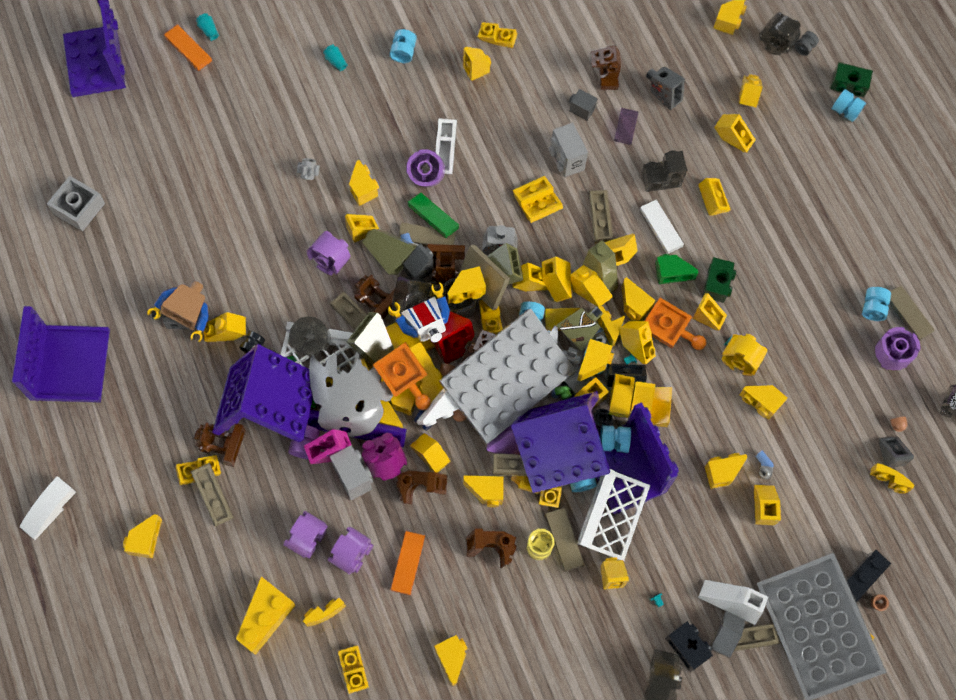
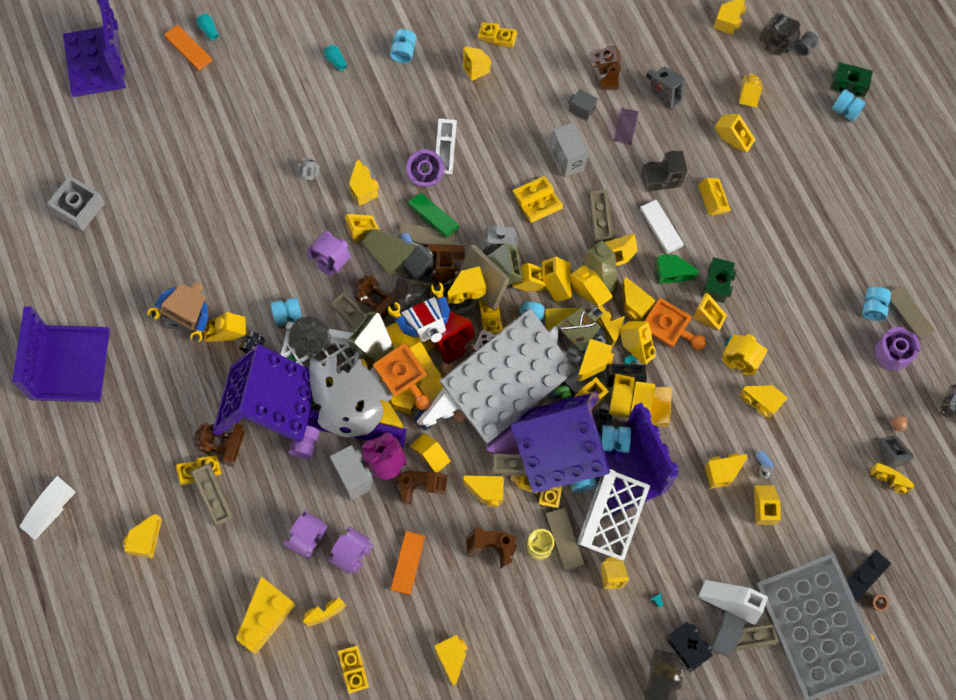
dark pink torso [304,429,351,464] -> none
none -> medium azure wheel [271,297,303,326]

